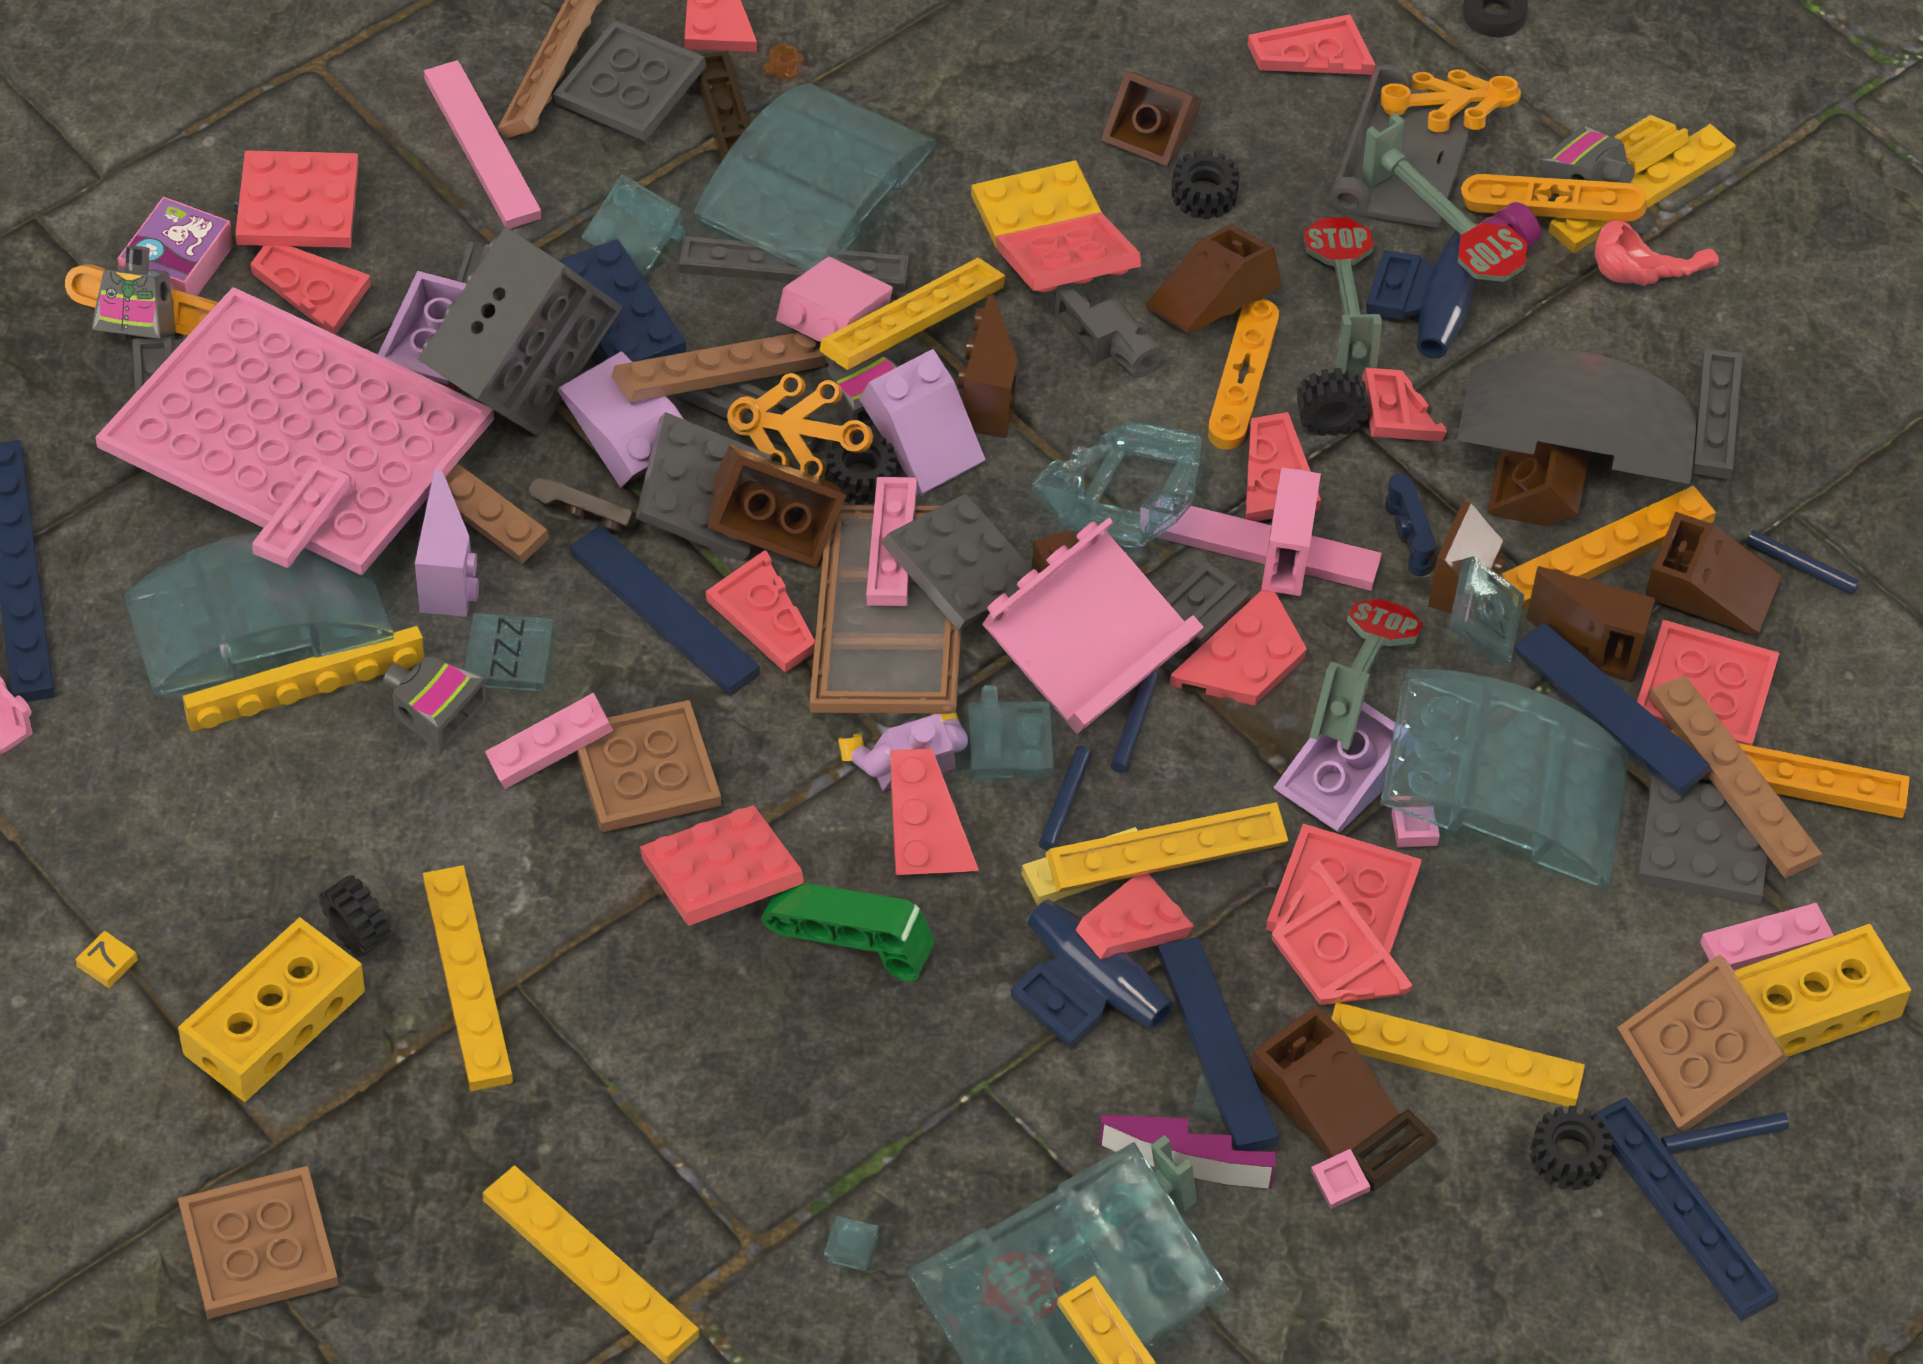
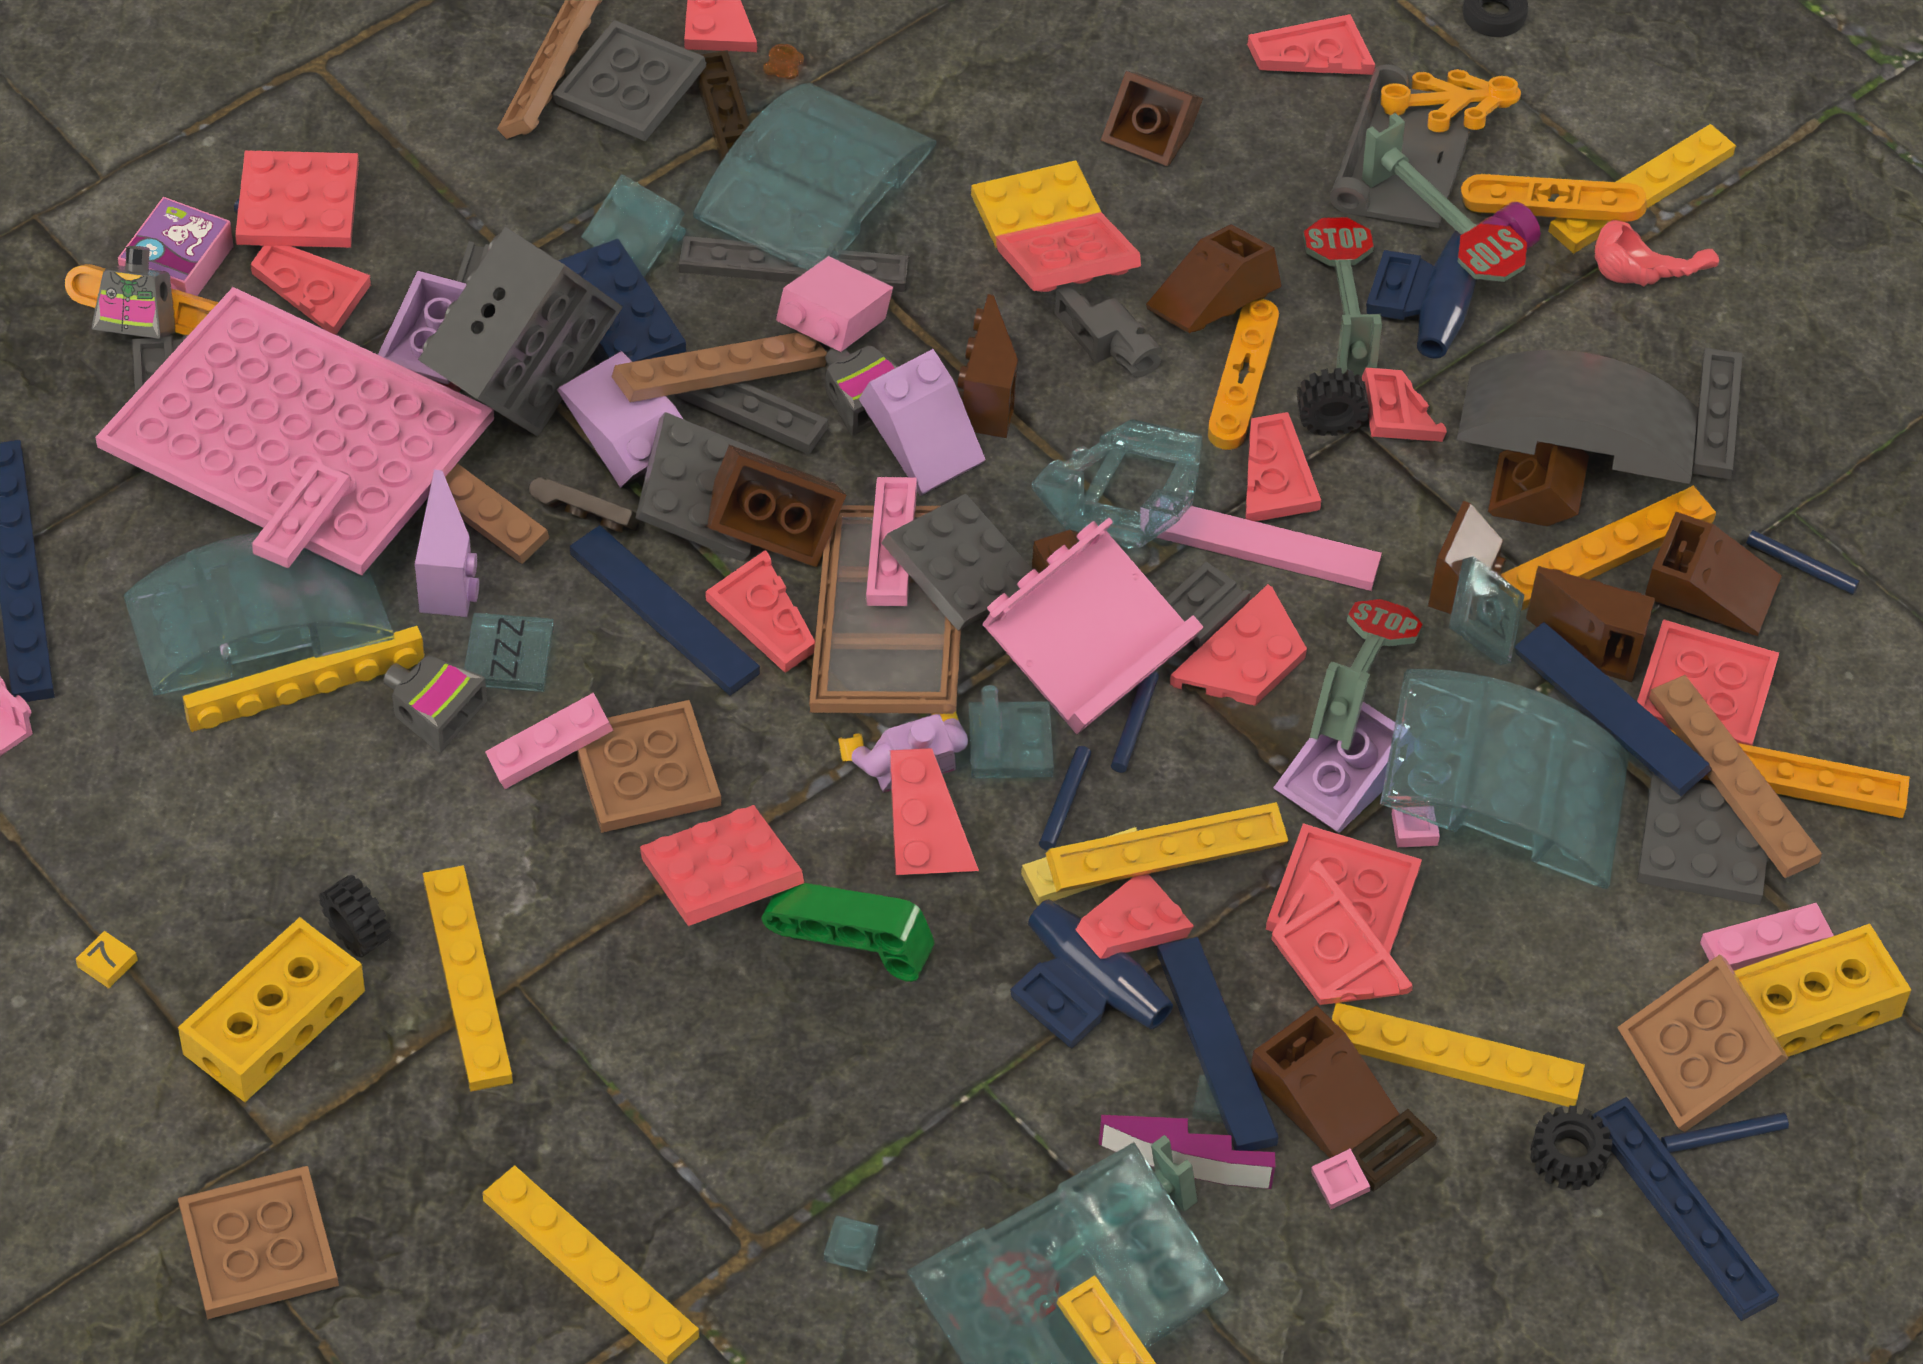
bright pink tile [424,60,542,229] -> none
light orange plant [727,373,873,479] -> none
yellow plate [820,258,1006,370] -> none
black tyre [826,431,897,505] -> none
black tyre [1171,150,1240,219] -> none
bright pink brick [1261,467,1321,596] -> none
dark blue plate [1385,474,1436,576] -> none
dark grey torso [1539,125,1634,183] -> none
yellow plate [1614,115,1689,174] -> none

